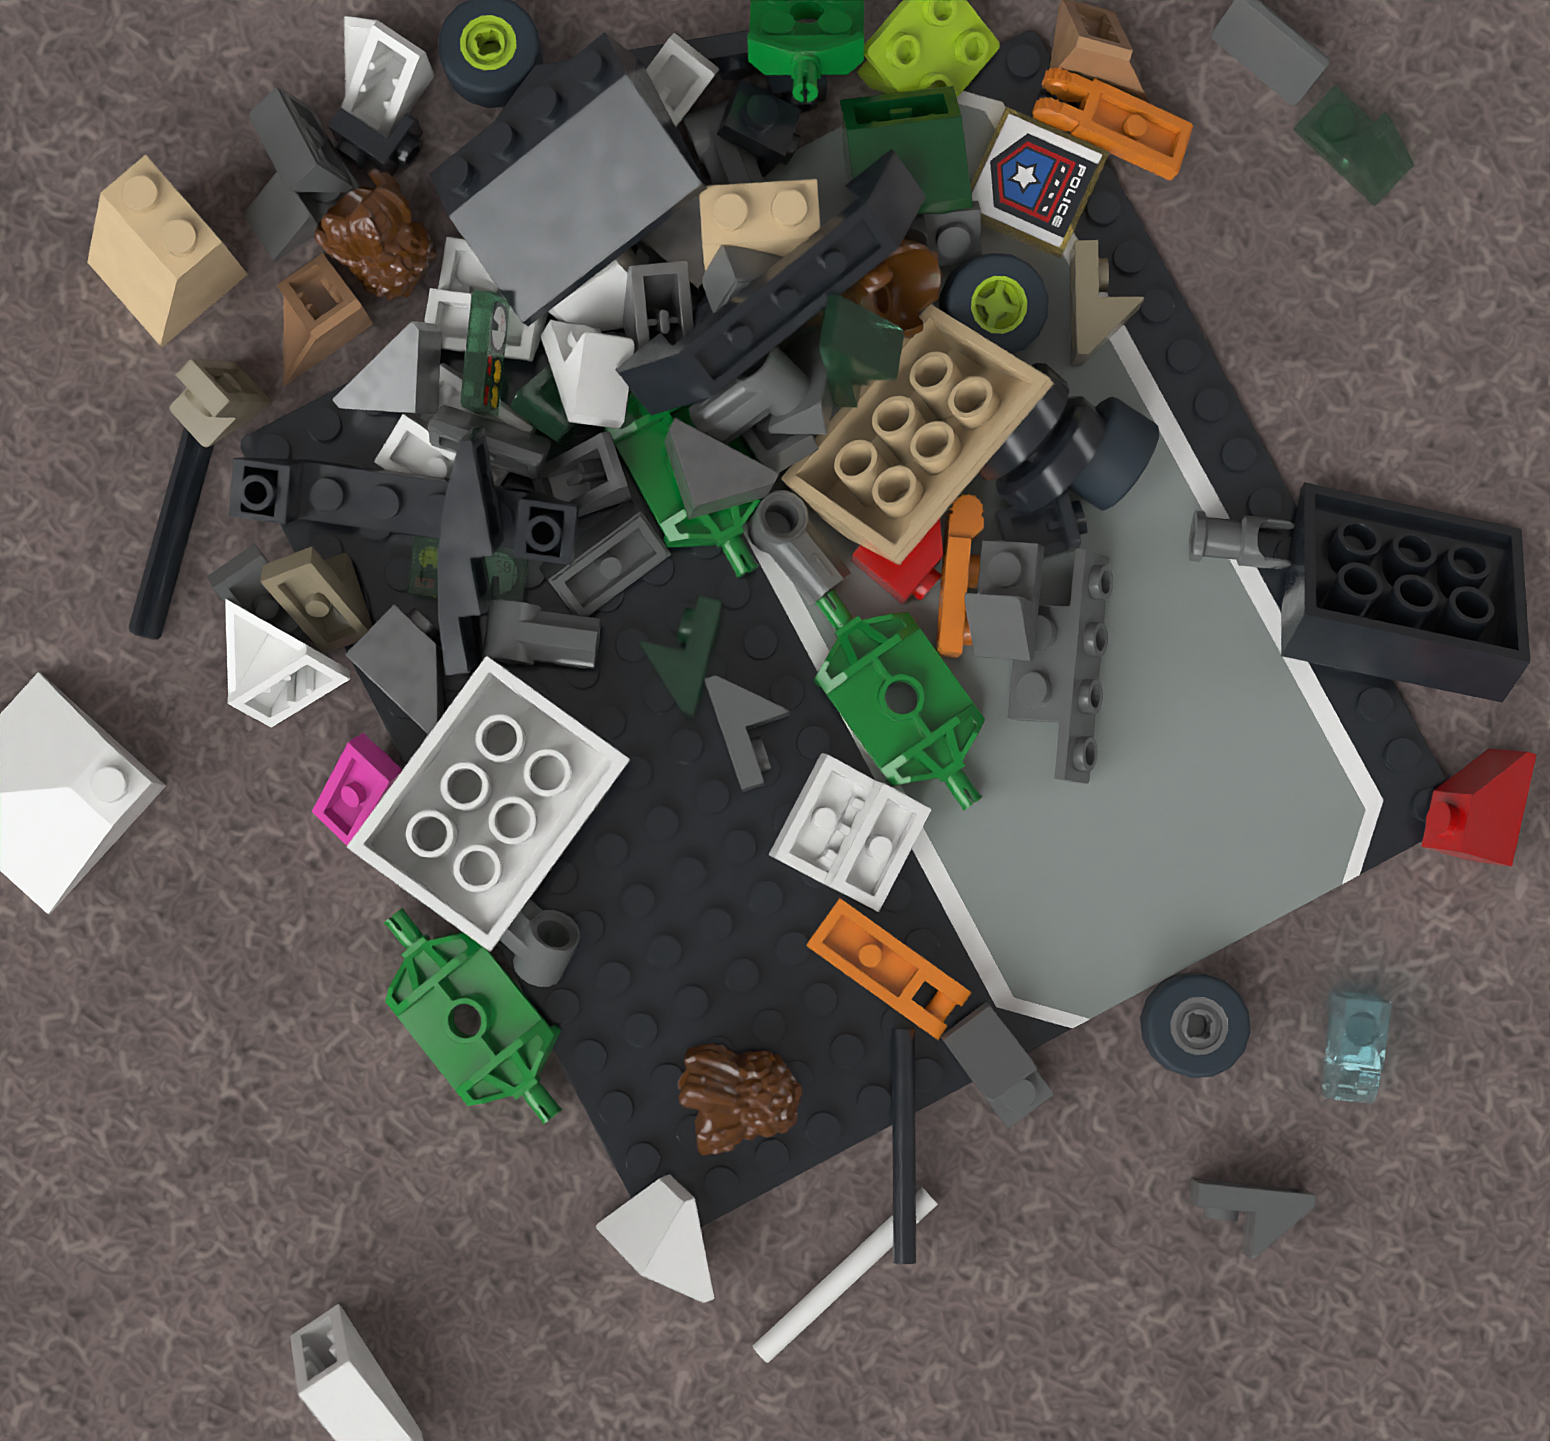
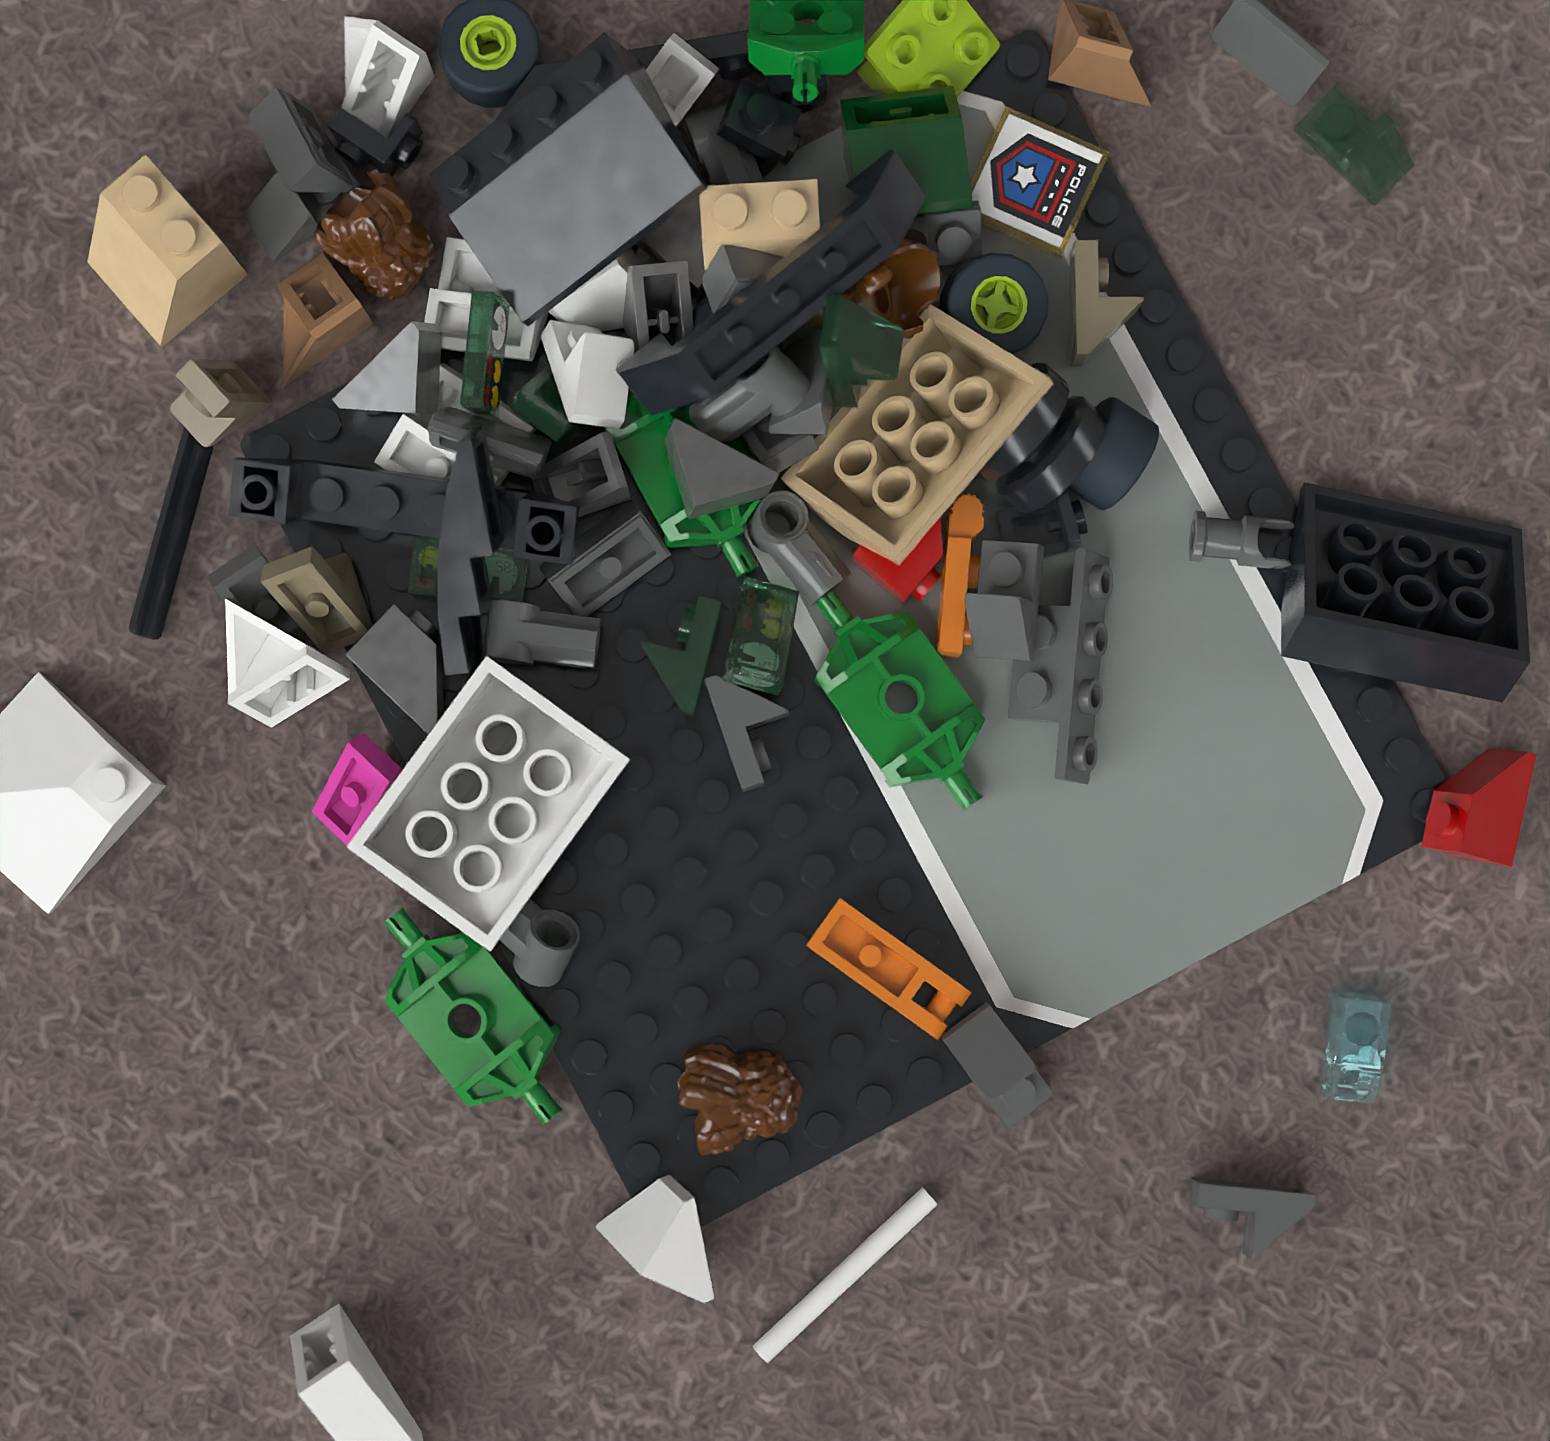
white slope [769,753,932,912] -> none
black bar [892,1028,916,1264] -> none
orange hinge [1032,67,1193,181] -> none
black wheel [1140,973,1251,1078] -> none
none -> clear green tile [722,576,799,695]

